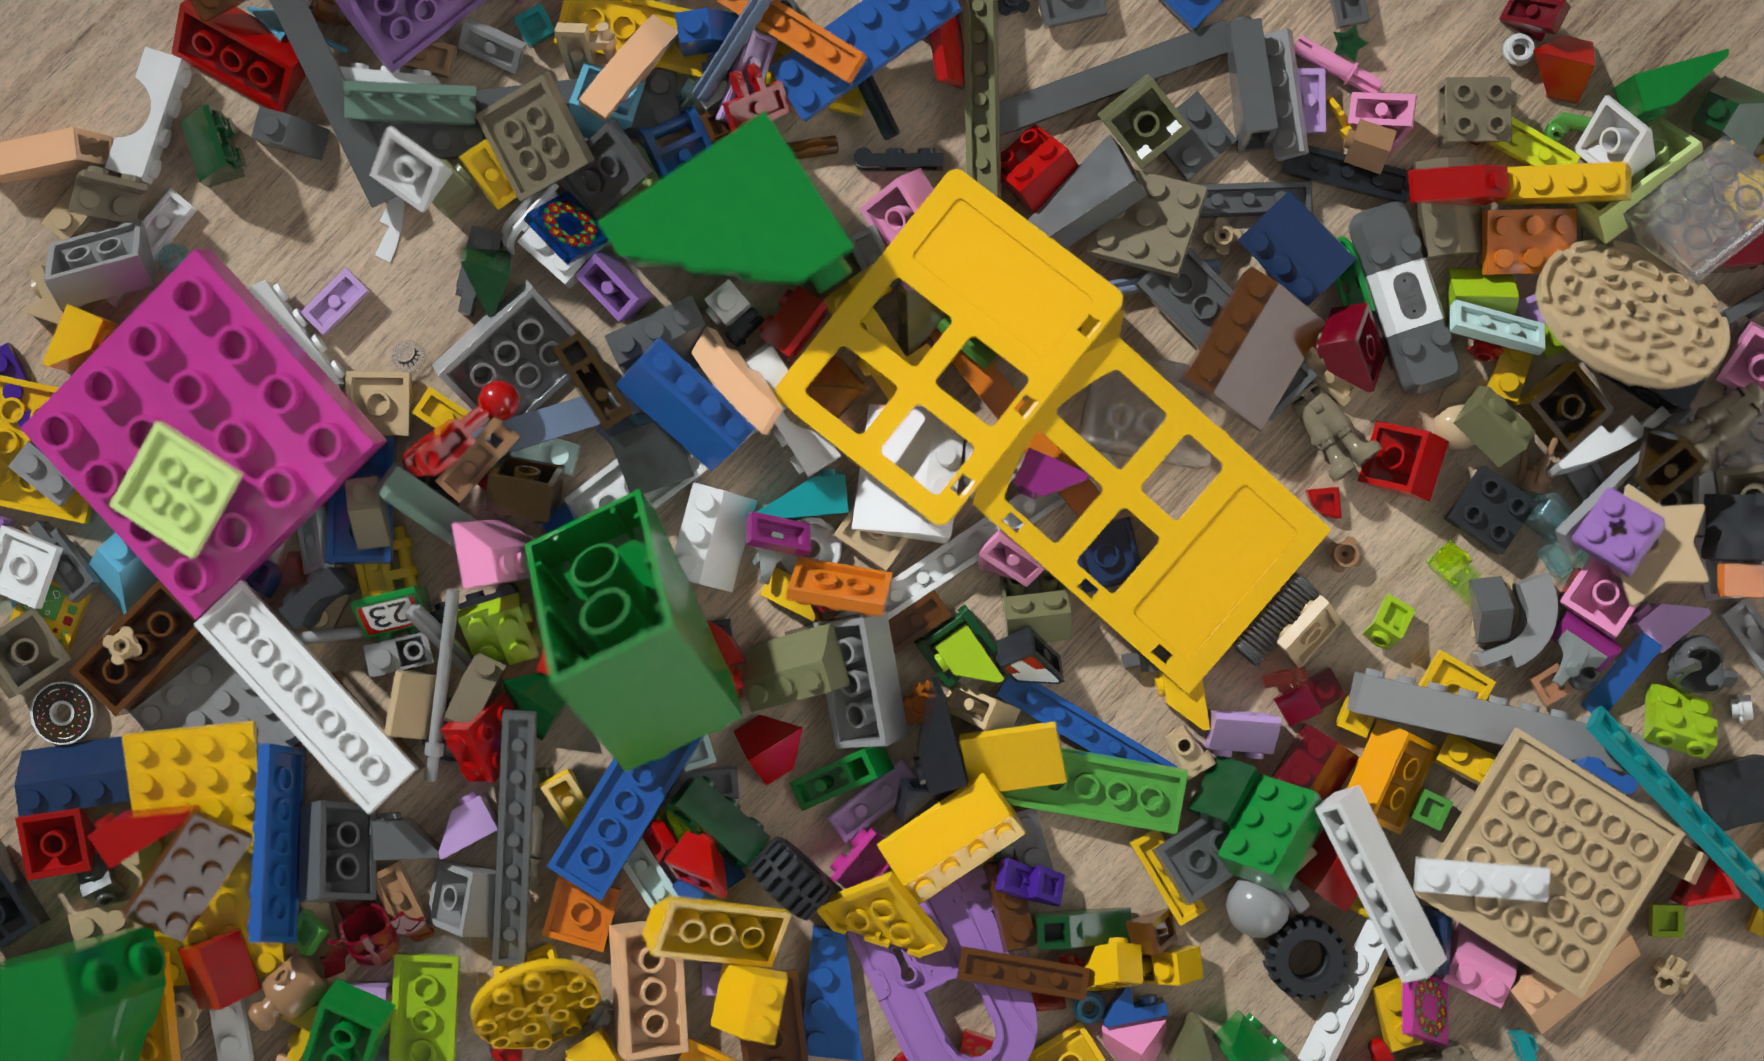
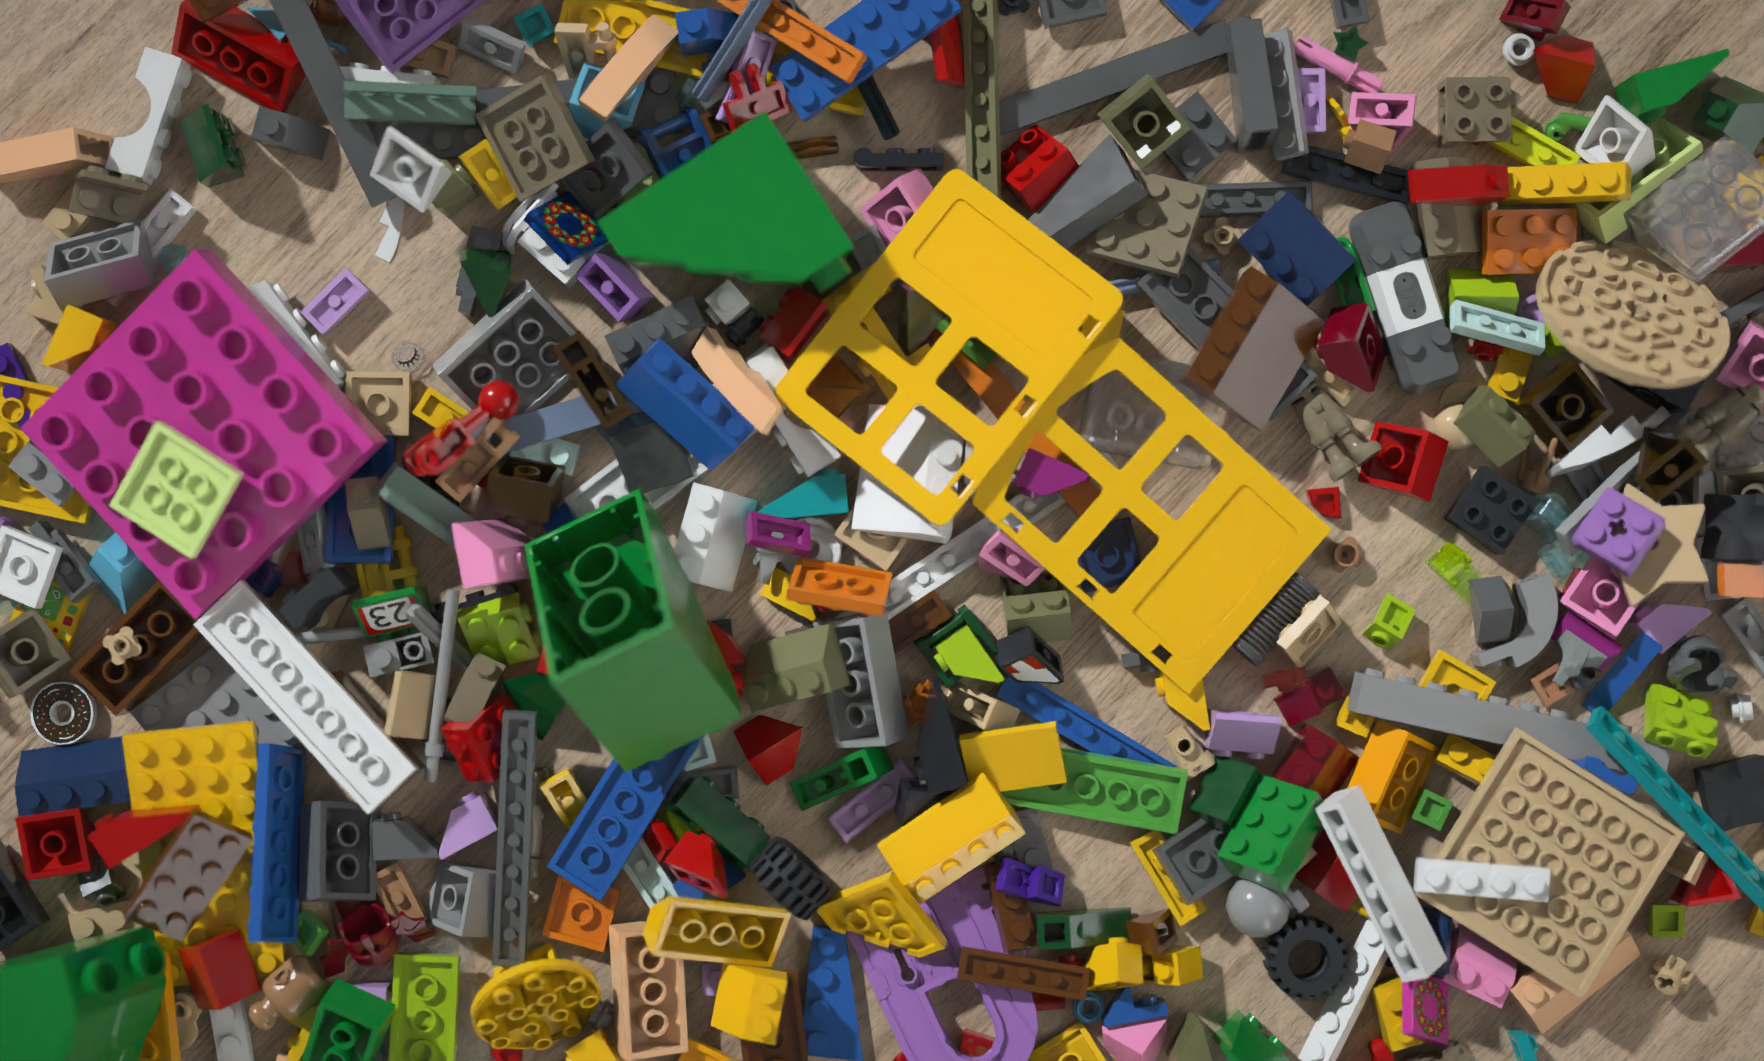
dark pink bracket [830,826,890,889] -> none

